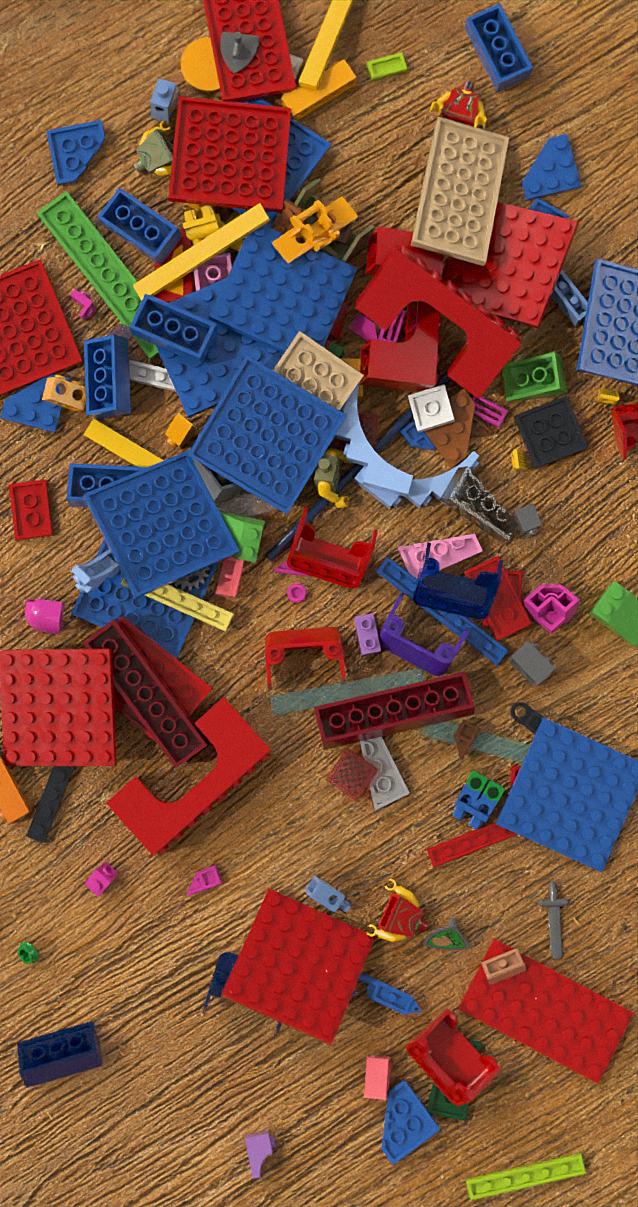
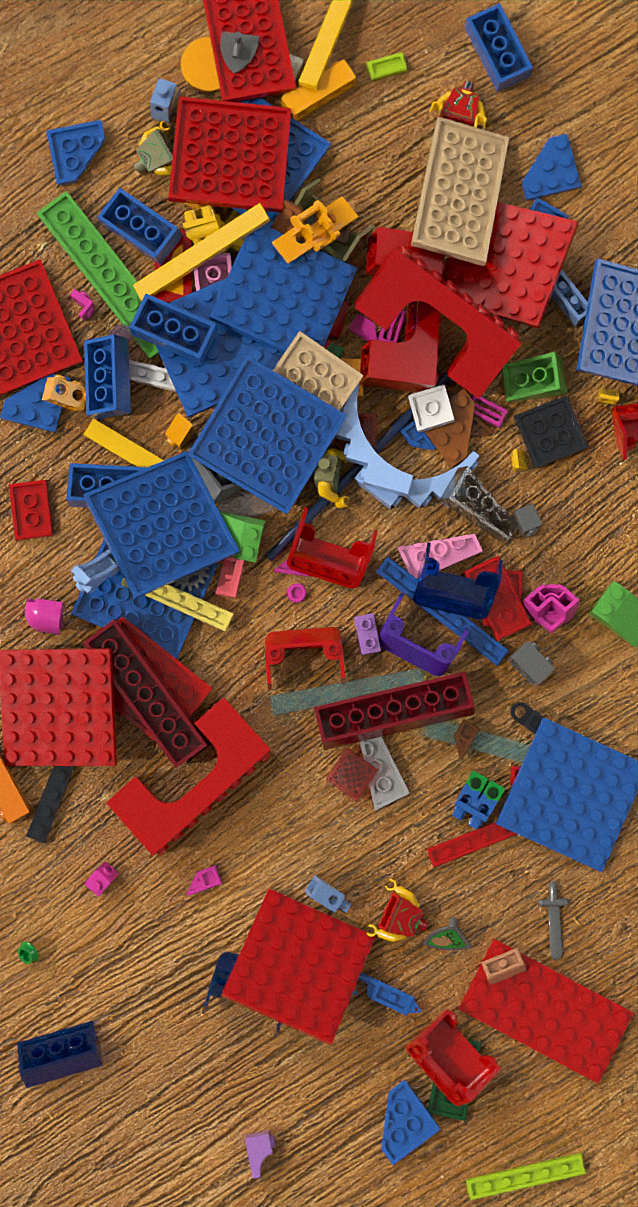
coral hinge [364,1055,391,1100] -> none

